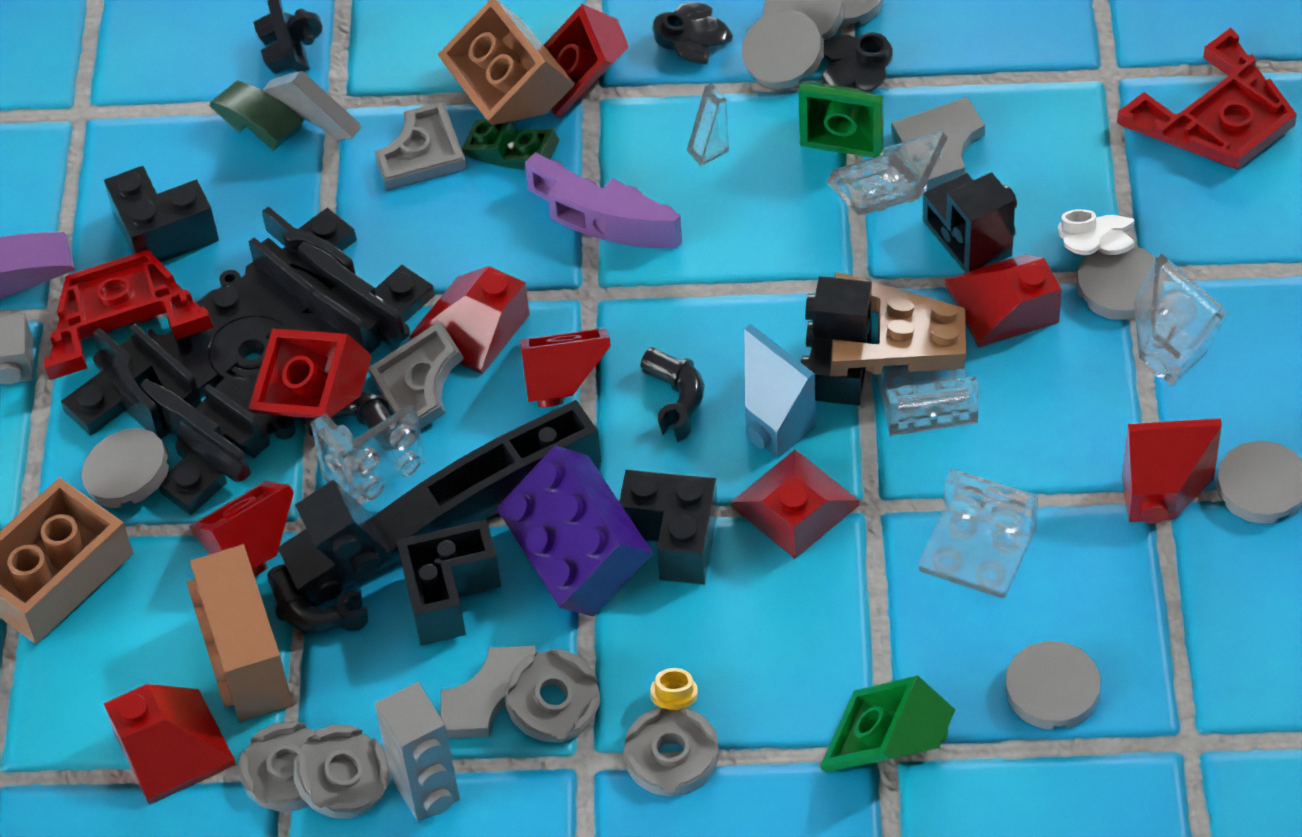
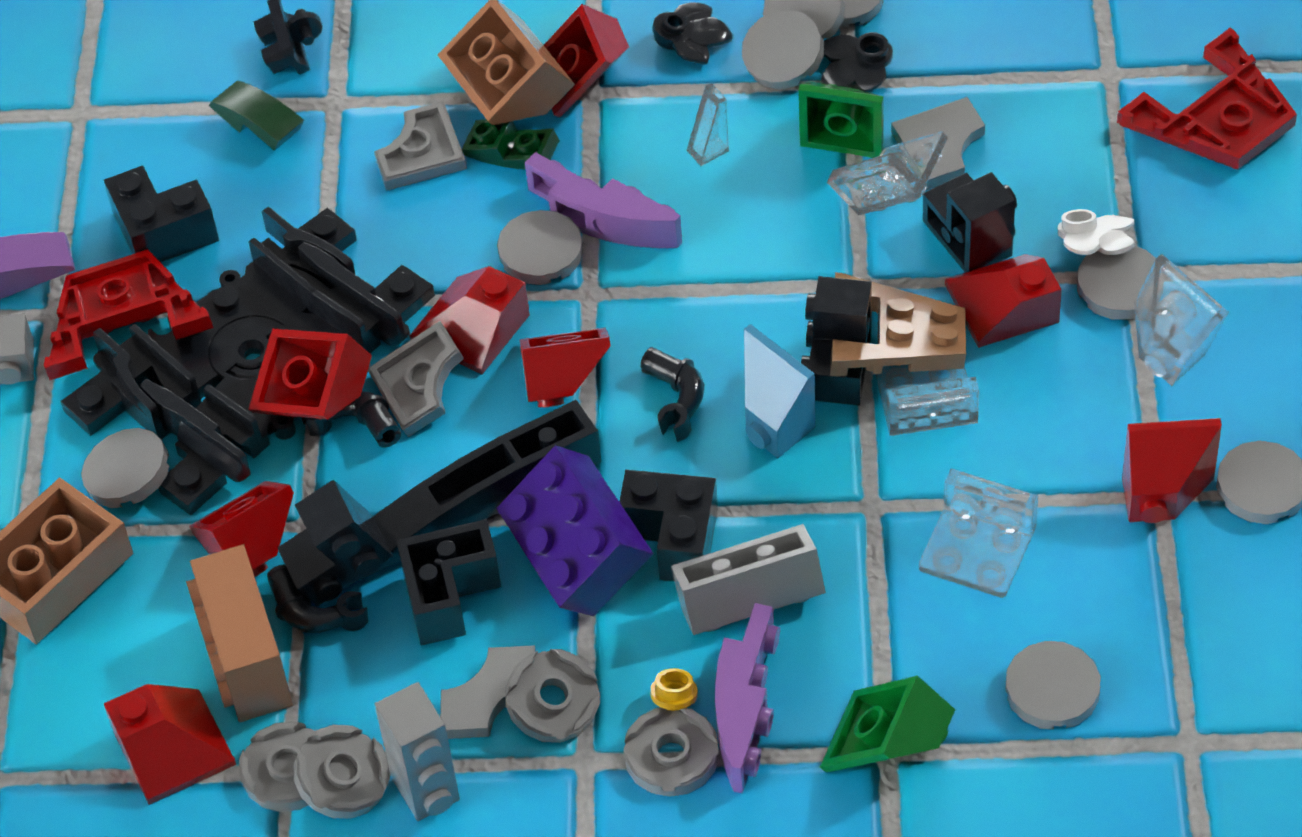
light grey tile [263,71,361,141] -> none
clear bracket [311,405,425,504] -> none
red slope [731,450,859,559] -> none
none -> light grey tile [497,210,583,285]
none -> light grey brick [671,524,826,635]
none -> medium lavender slope [715,603,780,794]

